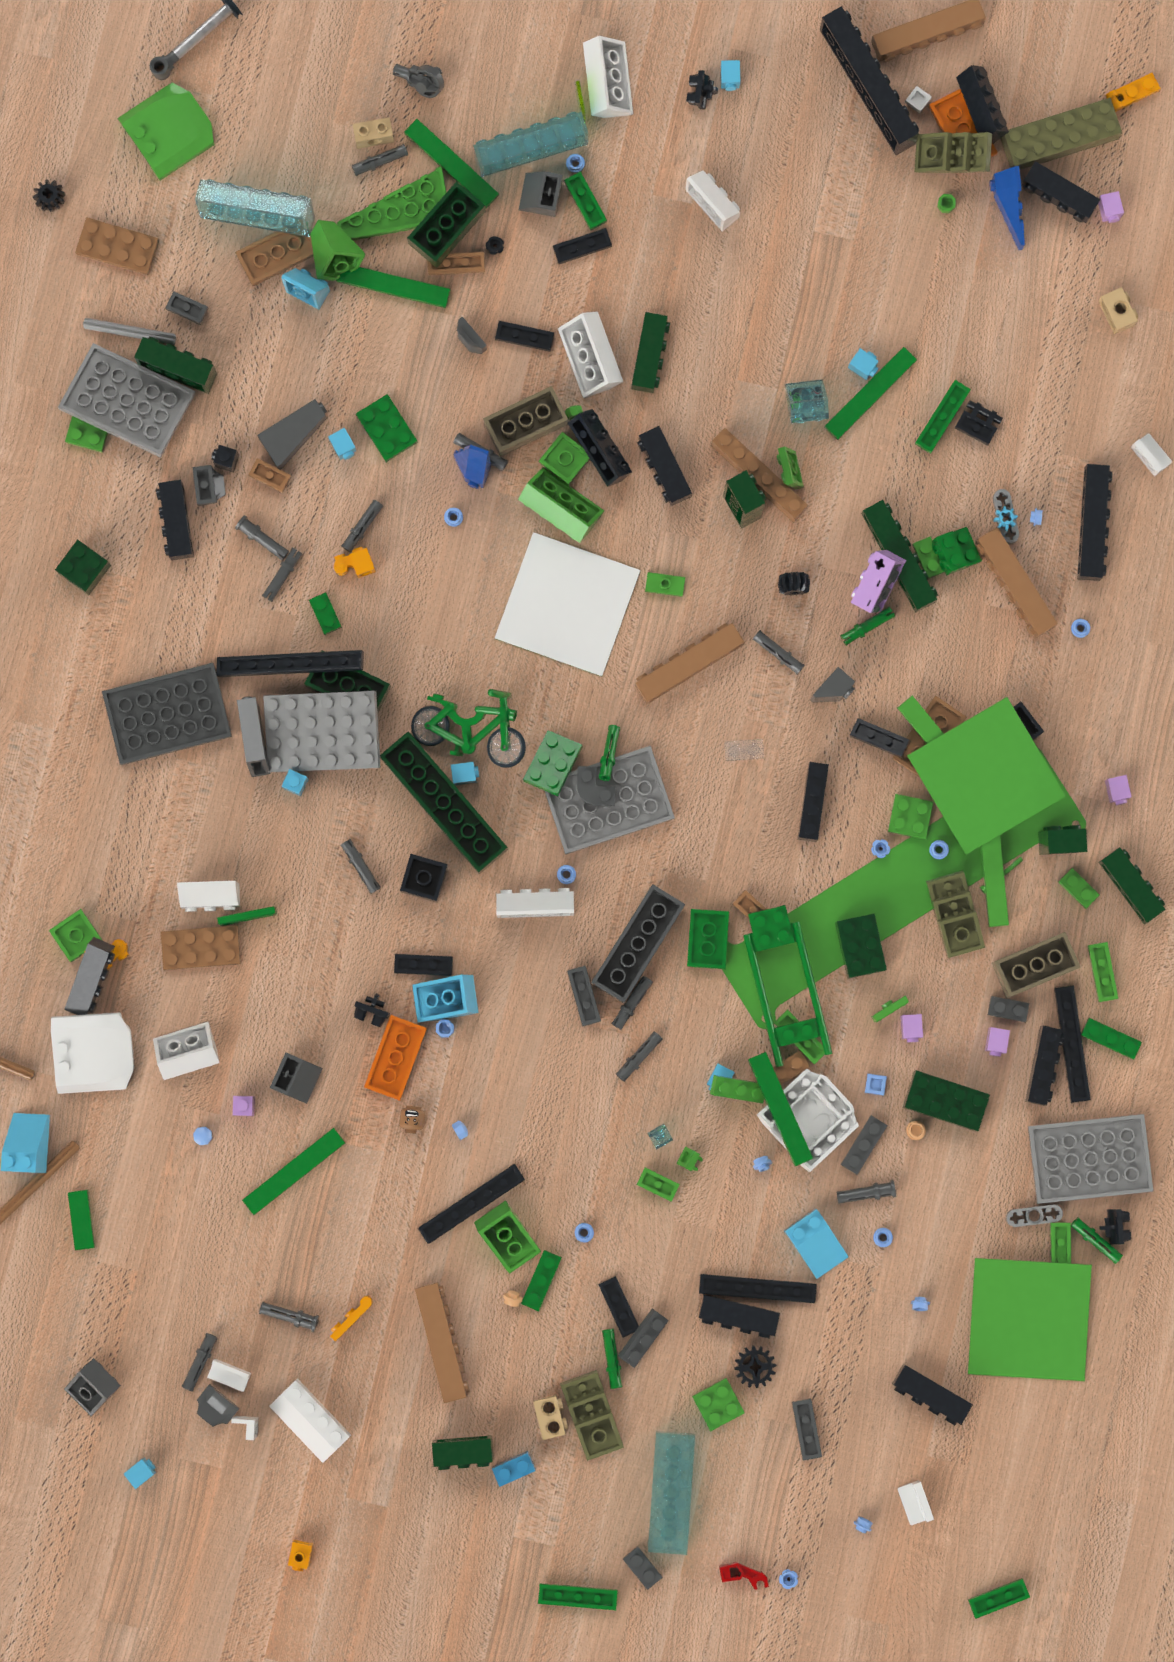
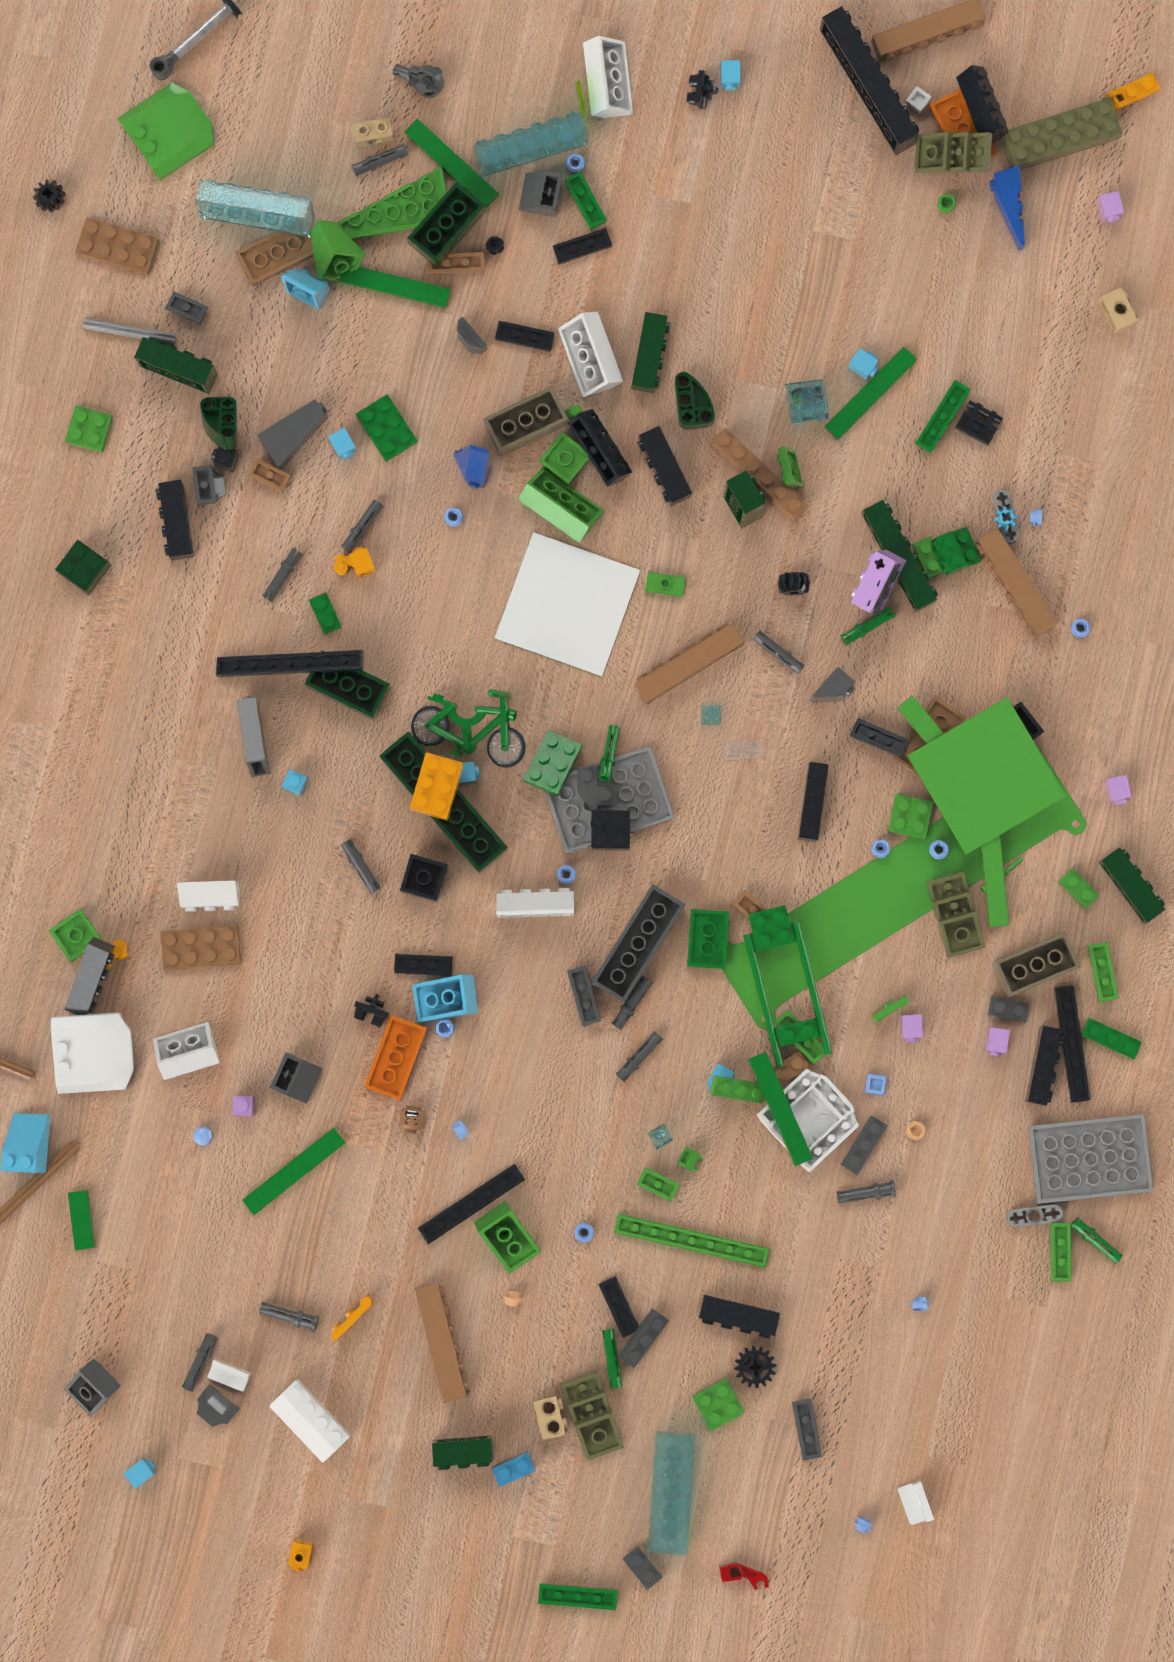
light grey plate [58,343,195,458] -> none
dark grey plate [102,663,232,765] -> none
green tile [217,906,277,926] -> none
white panel [231,1416,259,1440] -> none
dark grey pin [235,515,289,561] -> none
light grey plate [263,691,381,772] -> none
dark grey pin [453,433,508,471] -> none
green plate [521,1250,562,1312] -> none
white slope [686,170,740,232] -> none
black tile [699,1274,817,1303] -> none
light blue plate [753,1156,772,1172] -> none
light blue plate [779,1569,798,1589] -> none
medium azure slope [784,1209,848,1279] -> none
dark green brick [835,913,887,979] -> none
light blue plate [873,1228,893,1247] -> none
black brick [892,1364,973,1426] -> none
dark green brick [902,1070,990,1132] -> none
bright green piece [968,1258,1092,1381] -> none
green plate [968,1578,1030,1619] -> none
black brick [1021,161,1100,223] -> none
dark green brick [1038,825,1088,855] -> none
black brick [1077,464,1113,581] -> none
black hips [1099,1209,1132,1245] -> none
white panel [1131,433,1172,476] -> none
none -> dark green beam [200,397,237,450]
none -> light orange brick [410,752,464,821]
none -> black brick [591,810,630,851]
none -> bright green tile [614,1214,769,1267]
none -> dark green beam [674,372,715,430]
none -> clear light blue plate [701,705,721,725]

